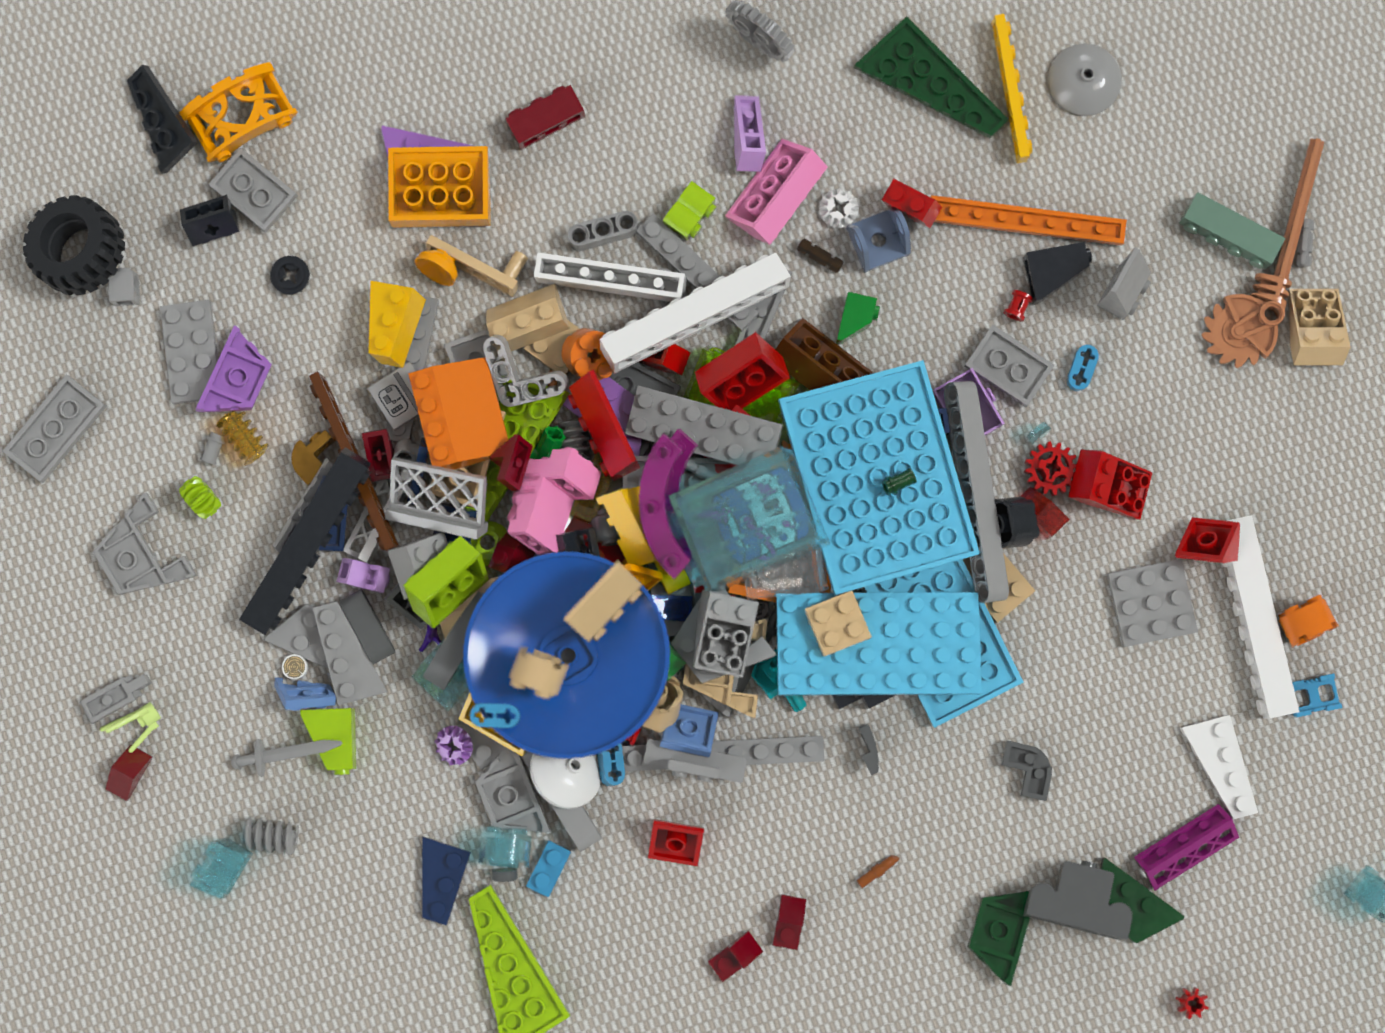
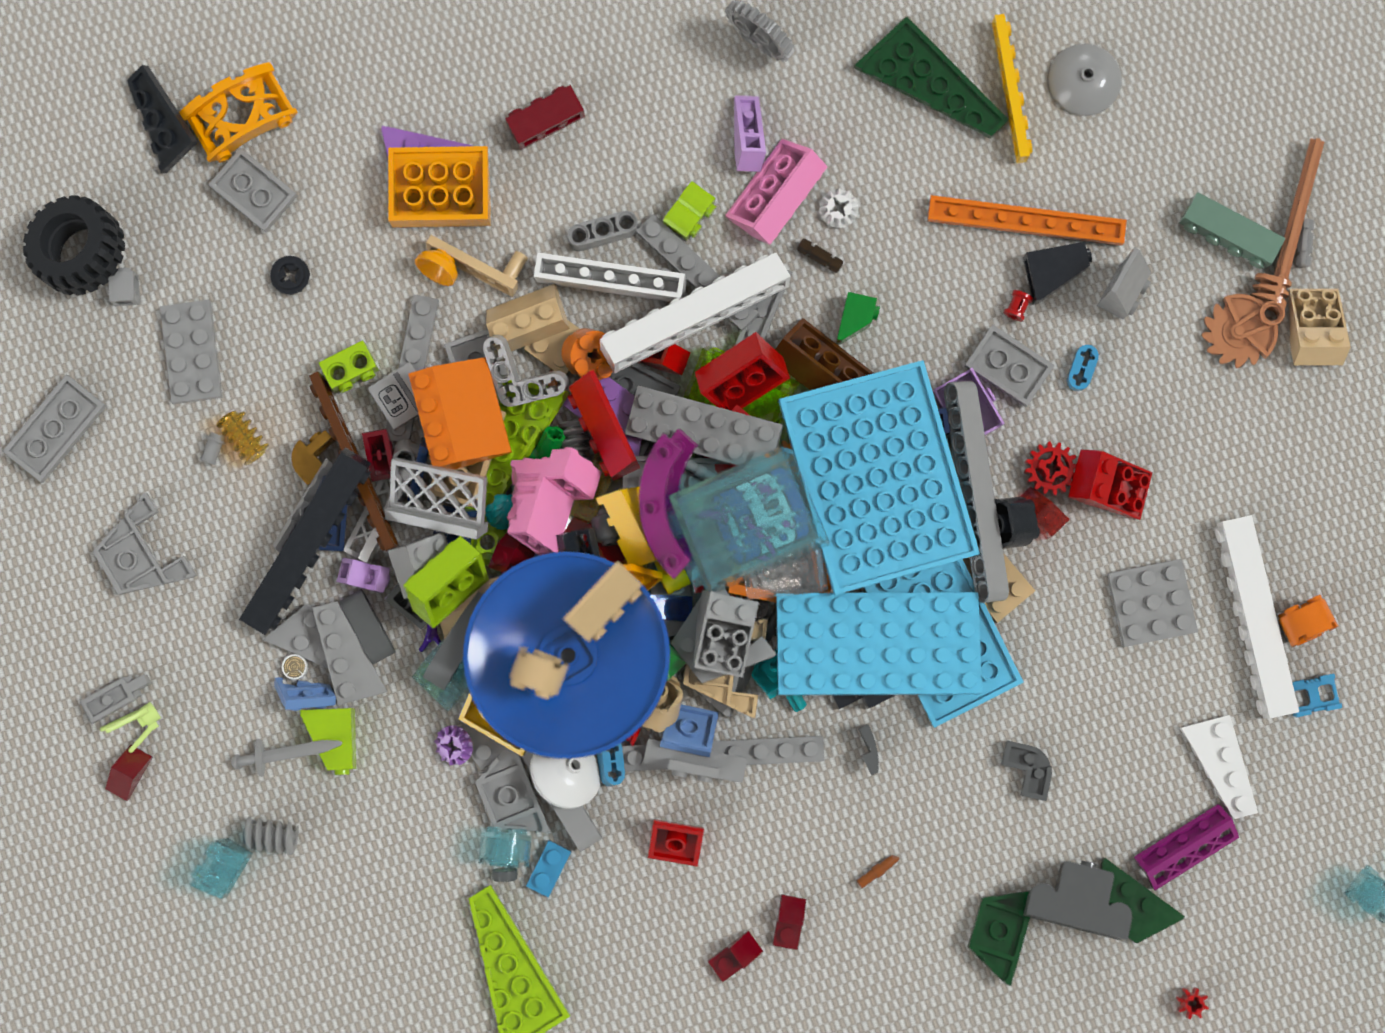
lime gear [179,476,221,519] -> none
black brick [180,195,240,246] -> none
medium lavender wing [196,326,272,412] -> none
yellow wedge [368,281,426,368] -> none
dark blue wing [422,836,471,926] -> none
dark azure beam [470,703,521,728] -> none
dark red slope [489,434,533,491] -> none
tan plate [804,590,872,657] -> none
sand blue hose [846,208,911,273] -> none
red brick [881,179,942,229] -> none
dark green pin [882,468,917,495] -> none
clear light blue tile [1027,422,1052,445] -> none
red slope [1175,517,1240,563] -> none
none -> lime brick [319,340,379,393]
none -> teal hair [485,494,513,530]

